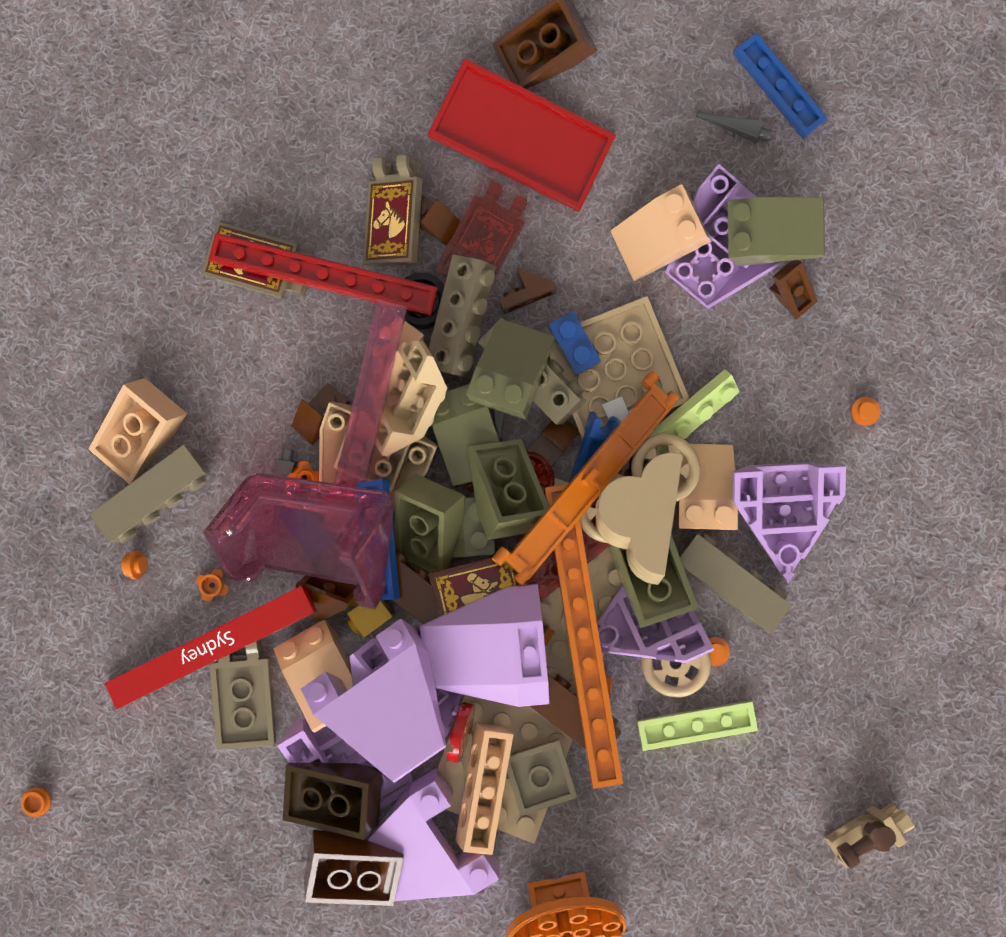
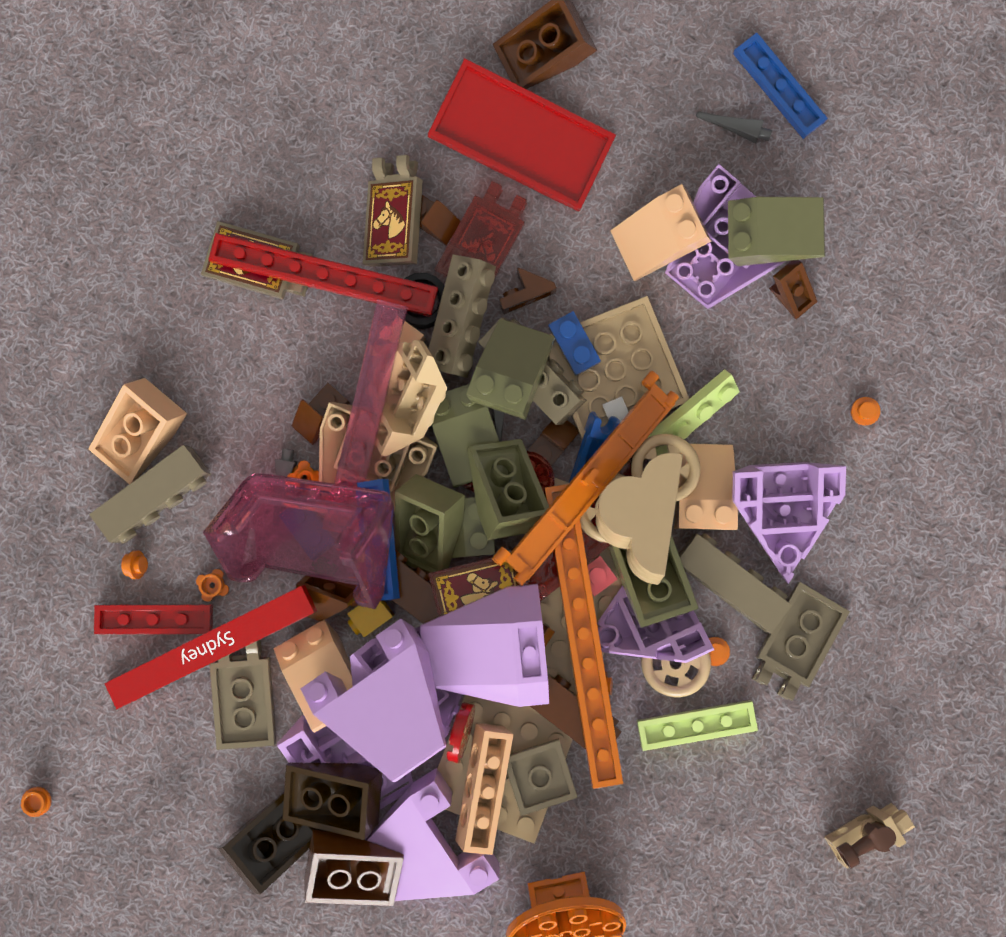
none -> red plate [94,604,213,634]
none -> dark brown slope [217,792,321,894]
none -> coral plate [587,556,618,597]
none -> dark tan tile [752,582,850,701]

